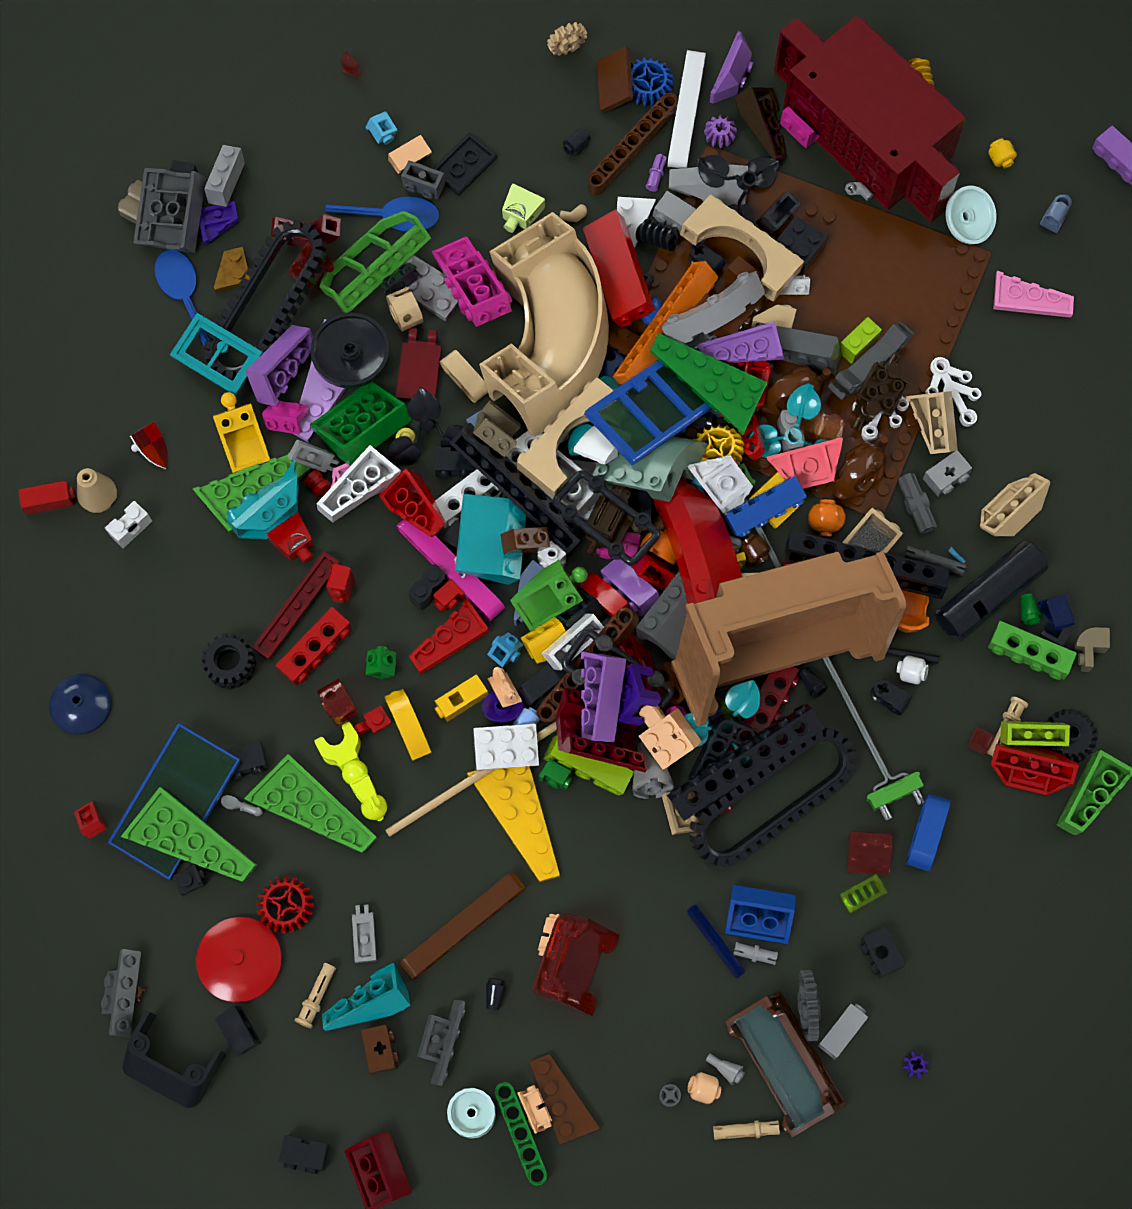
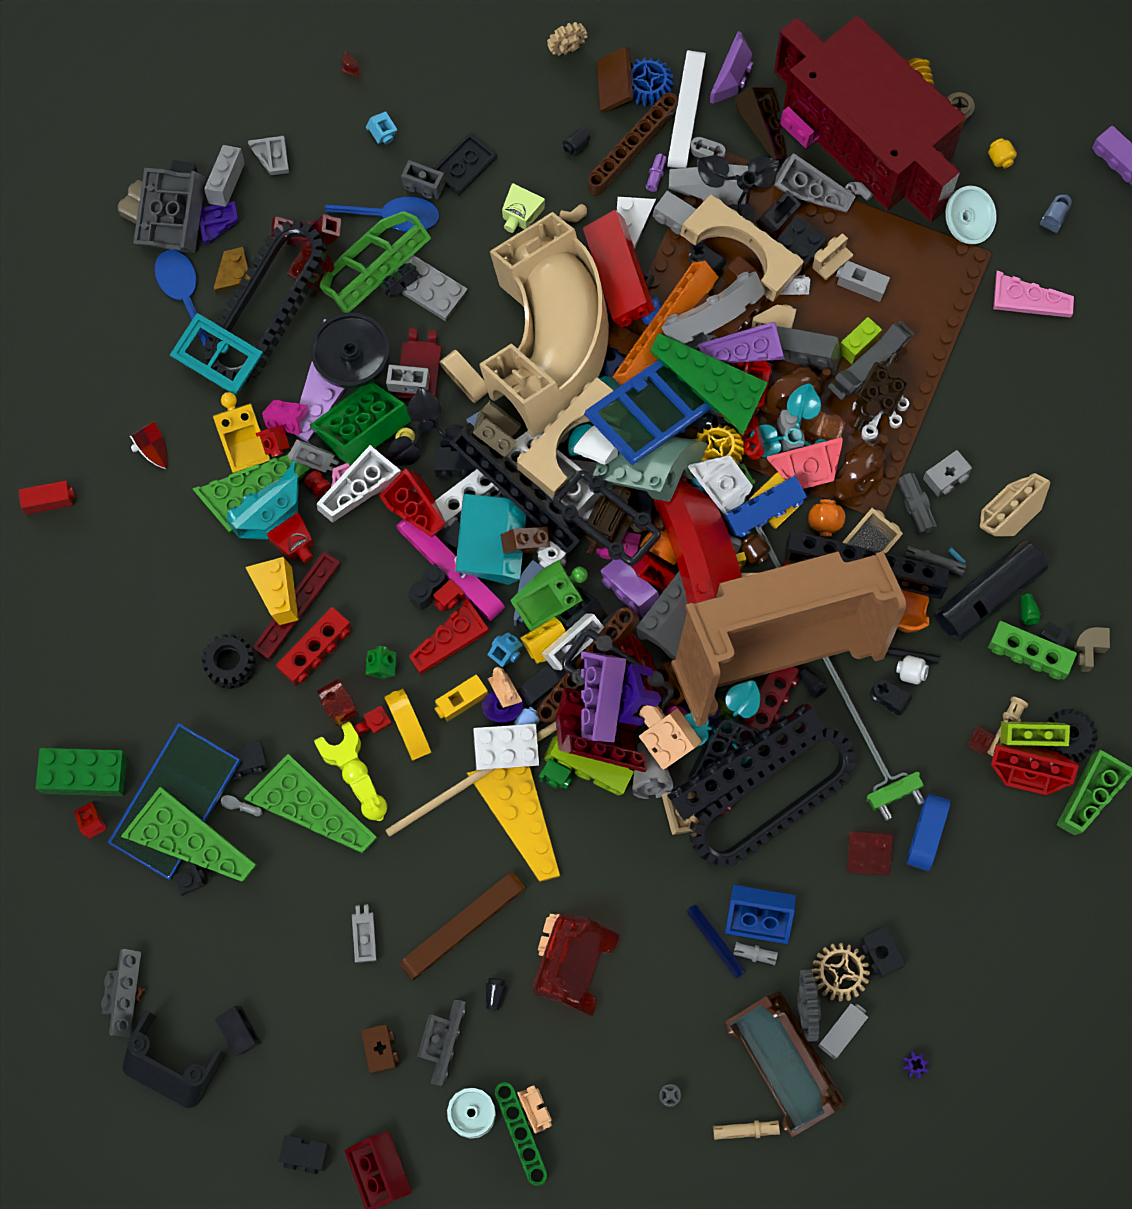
dark blue dish [49,674,111,735] -> none
tan cone [77,468,117,513] -> none
white brick [105,501,152,549] -> none
red dish [196,917,282,1003] -> none
medium lavender wedge [245,325,313,406] -> none
red gear [257,876,314,934] -> none
tan pin [294,963,336,1029] -> none
teal wedge [322,962,410,1031] -> none
red brick [326,564,355,603] -> none
tan piece [386,287,424,332] -> none
light nougat hinge [388,135,432,174] -> none
dark pink wedge [432,236,512,327] -> none
reddish brown wing [530,1054,600,1145] -> none
red slope [577,572,630,618] -> none
black piece [635,218,678,252] -> none
light nougat head [688,1072,721,1104] -> none
medium lavender gear [704,115,737,149] -> none
light grey cone [706,1054,745,1085] -> none
clear neon green slope [840,874,888,913] -> none
tan wedge [906,391,958,454] -> none
white plant [925,357,981,427] -> none
clear blue slope [1038,594,1075,630] -> none
none -> green piece [35,748,127,796]
none -> yellow wedge [246,557,299,625]
none -> light grey wing [248,136,289,176]
none -> red brick [256,425,290,457]
none -> light grey brick [386,365,430,394]
none -> light grey beam [690,137,726,158]
none -> light grey wedge [774,153,856,213]
none -> tan bracket [812,233,853,280]
none -> tan gear [812,943,870,1002]
none -> light grey brick [836,260,890,302]
none -> dark tan gear [947,92,975,120]

